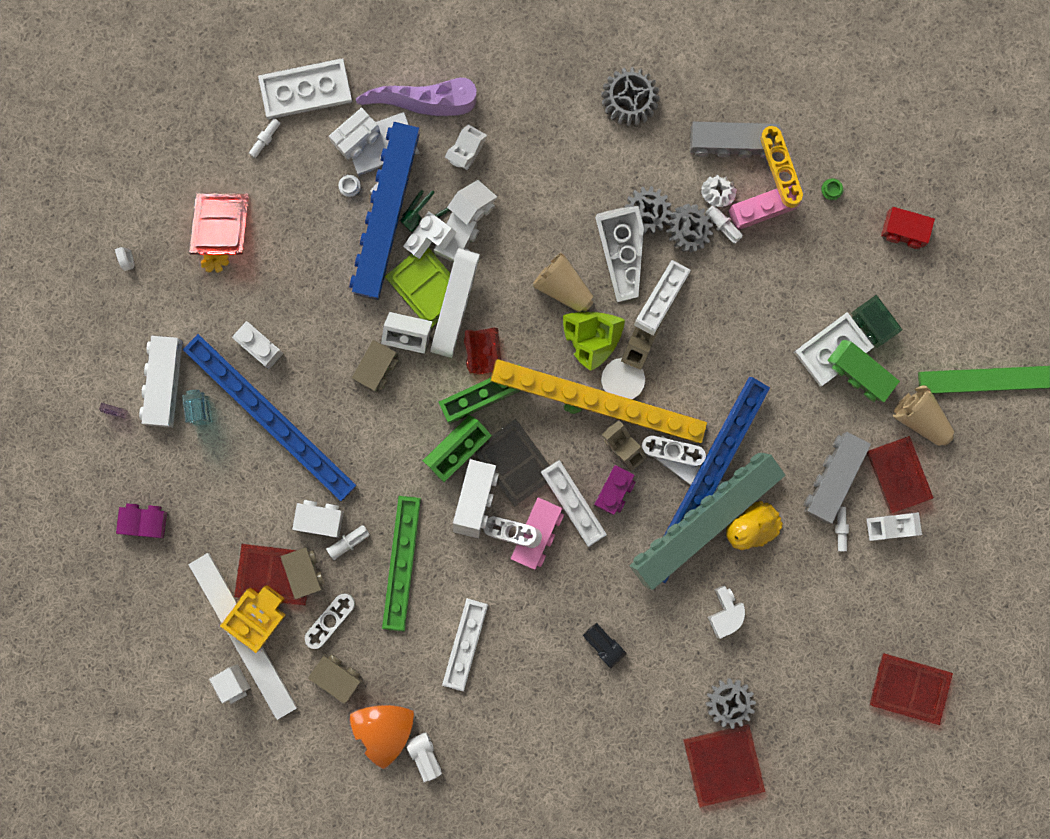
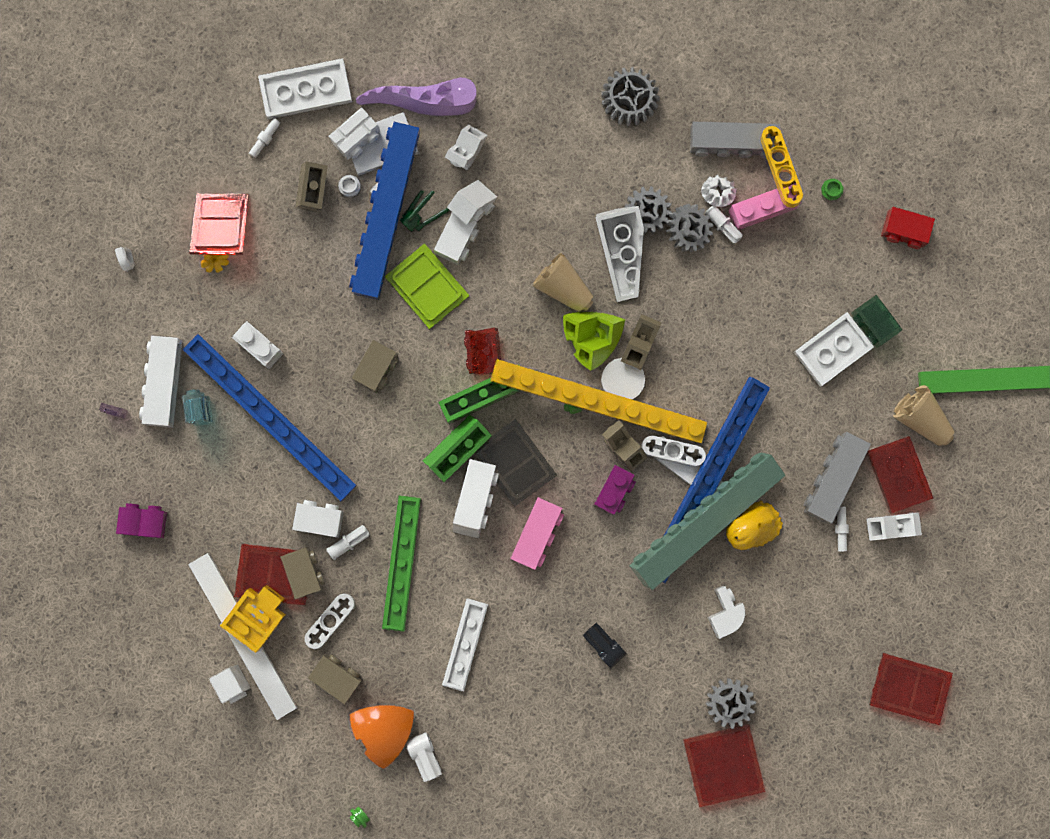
white brick [381,312,432,353] -> none
white plate [403,211,457,259] -> none
white beam [430,248,480,358] -> none
white beam [484,516,542,548] -> none
white tile [541,460,607,547] -> none
white tile [634,260,691,335] -> none
bright green brick [827,340,900,402] -> none
none -> dark tan brick [295,161,328,212]
none -> bright green plate [349,806,370,828]

